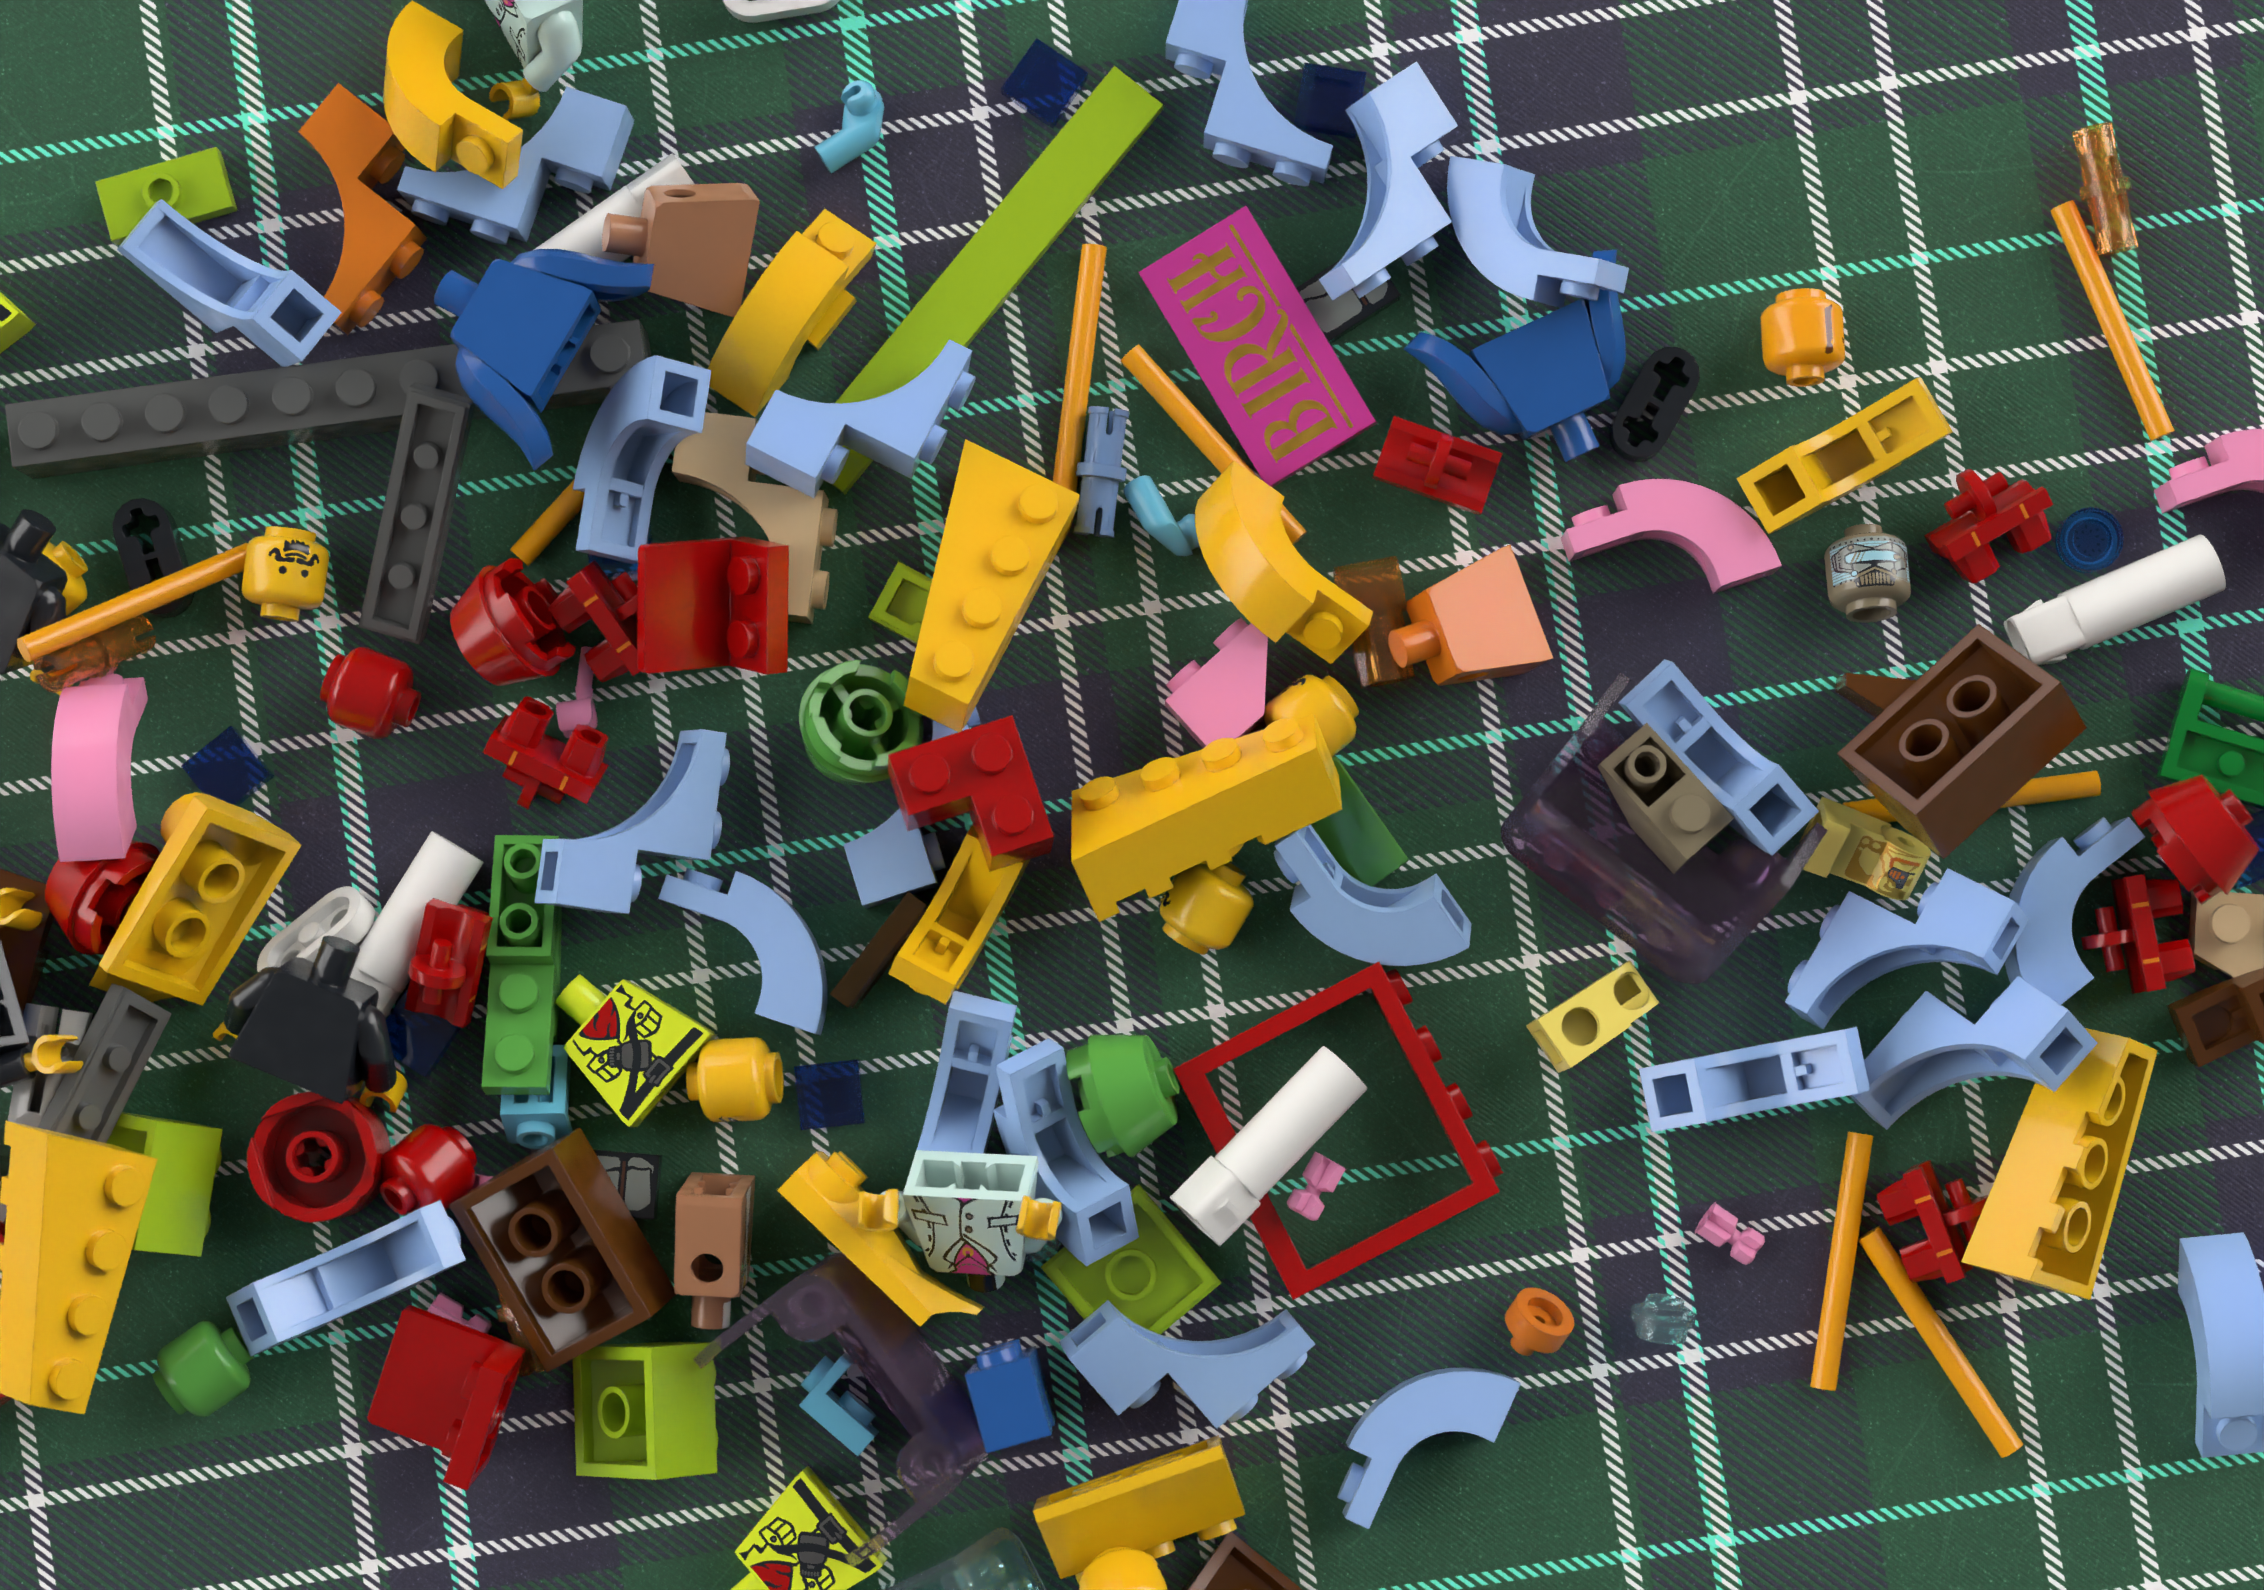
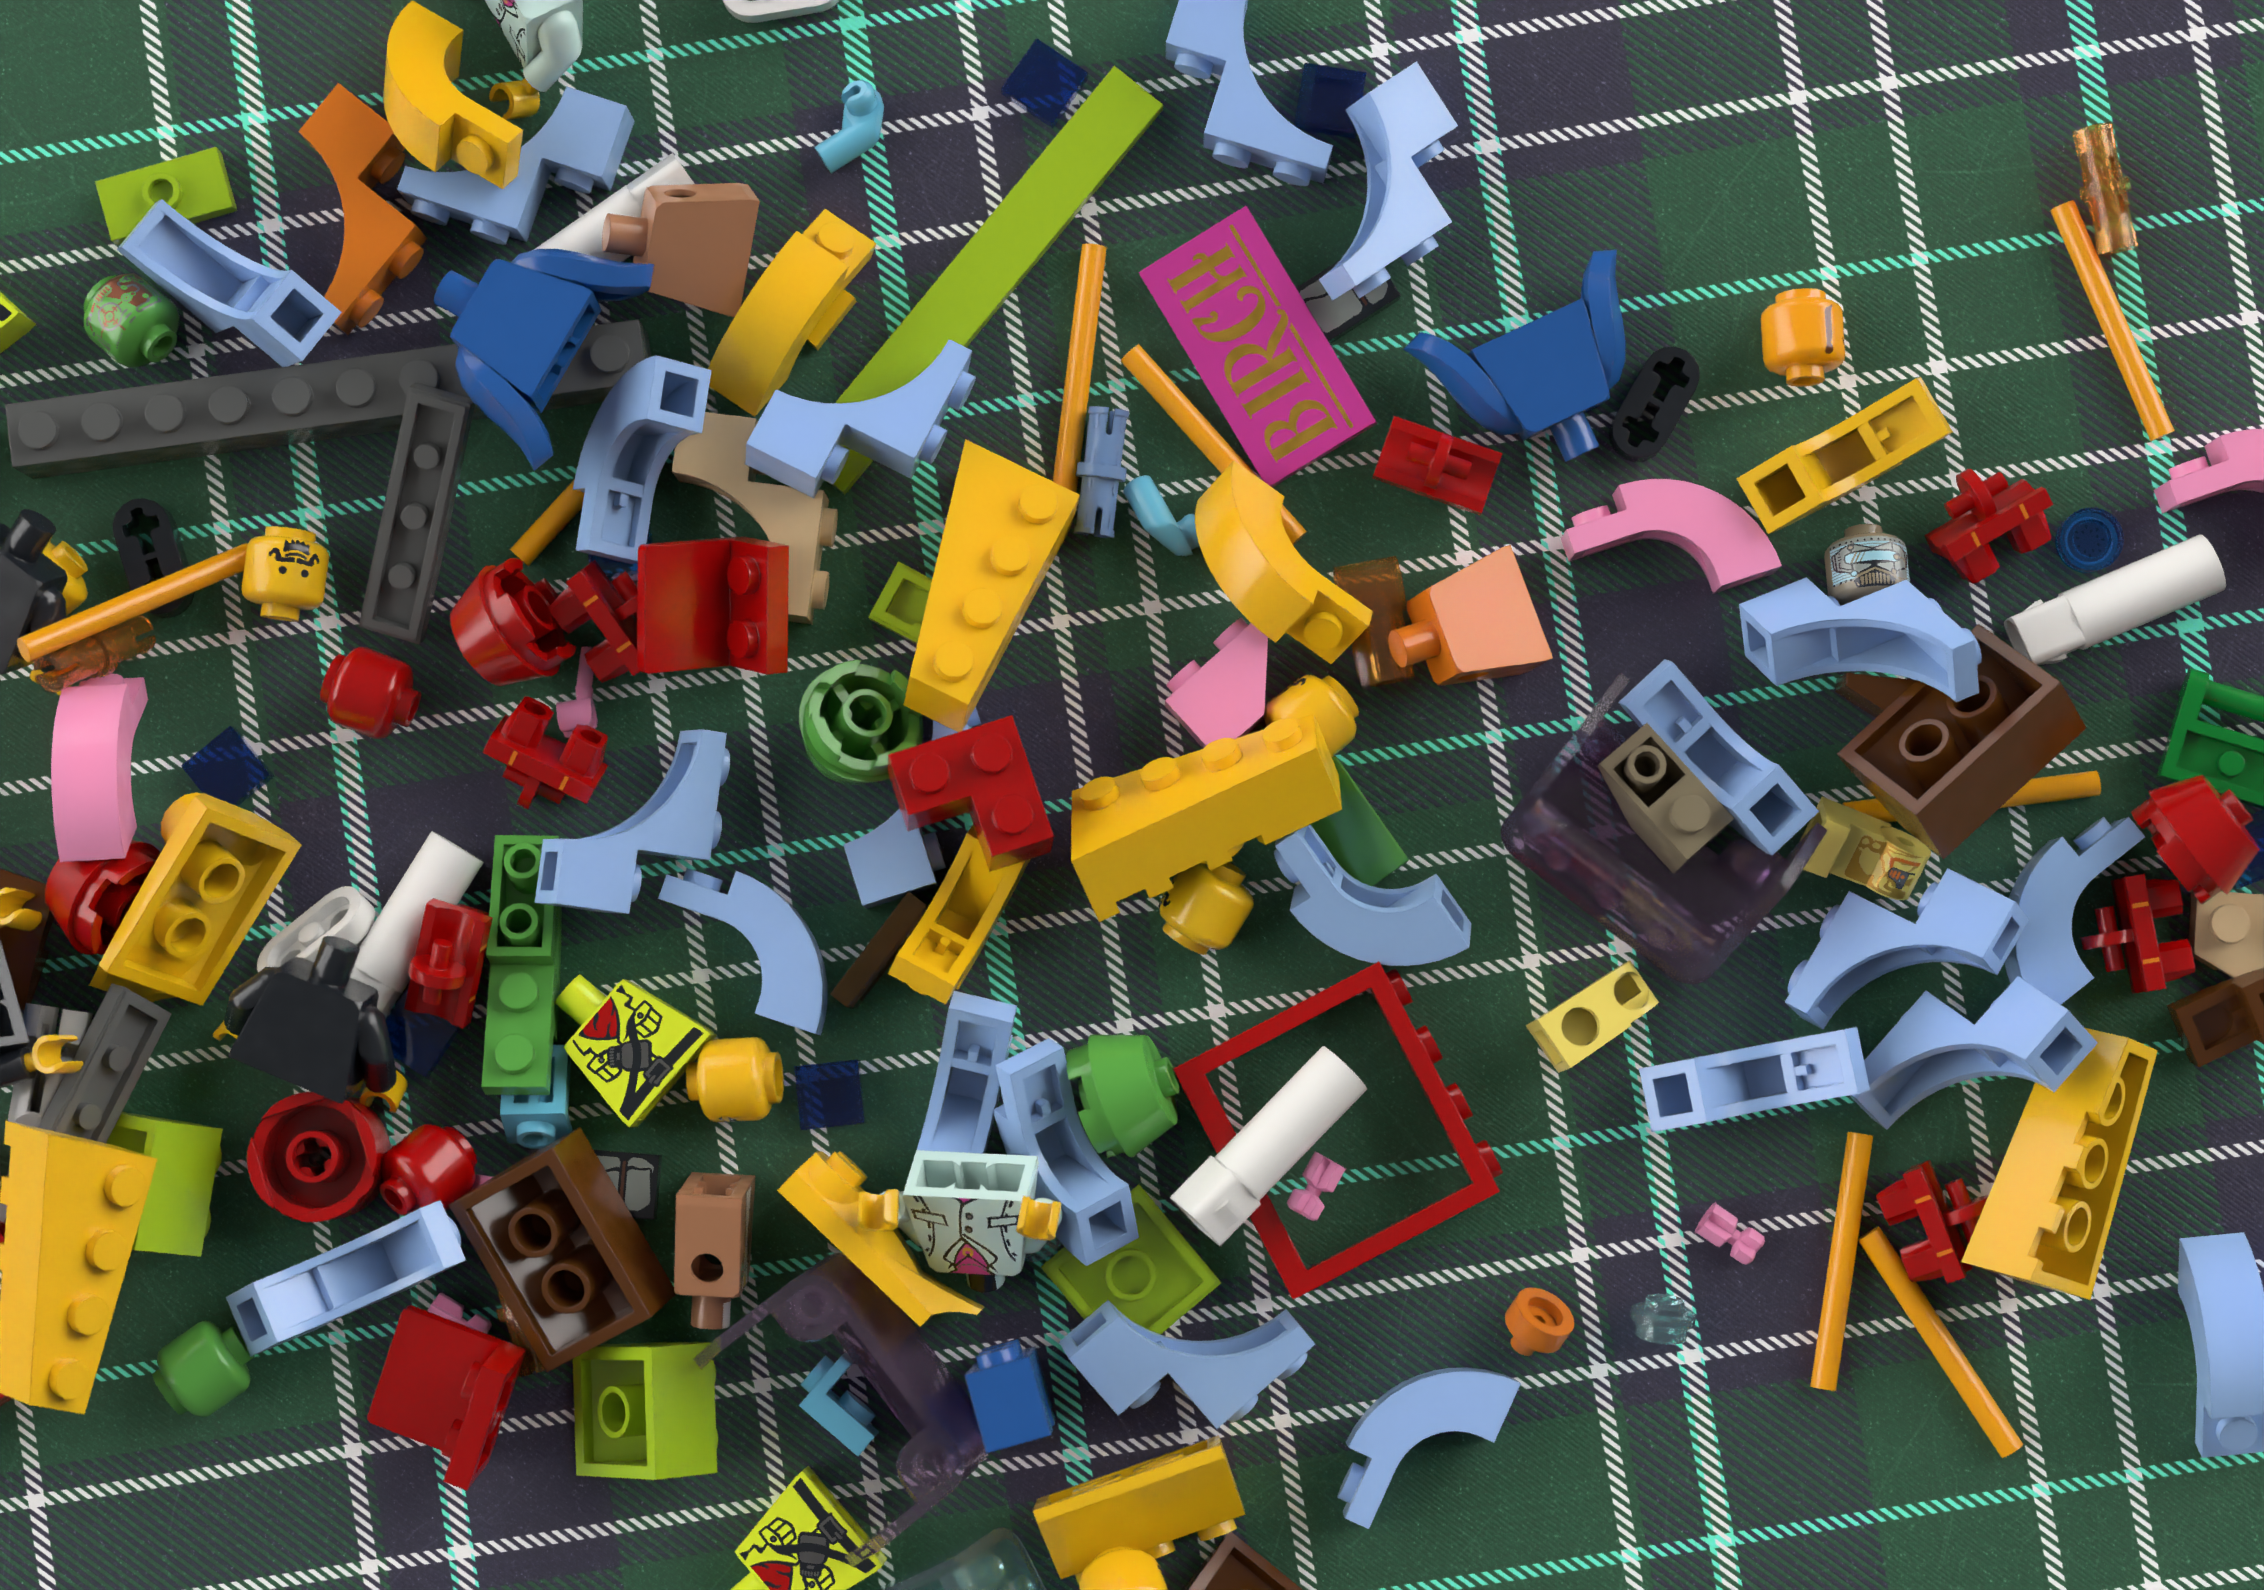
light blue arch [1447,156,1629,308] -> none
none -> bright green head [84,273,180,368]
none -> light blue arch [1739,577,1981,702]

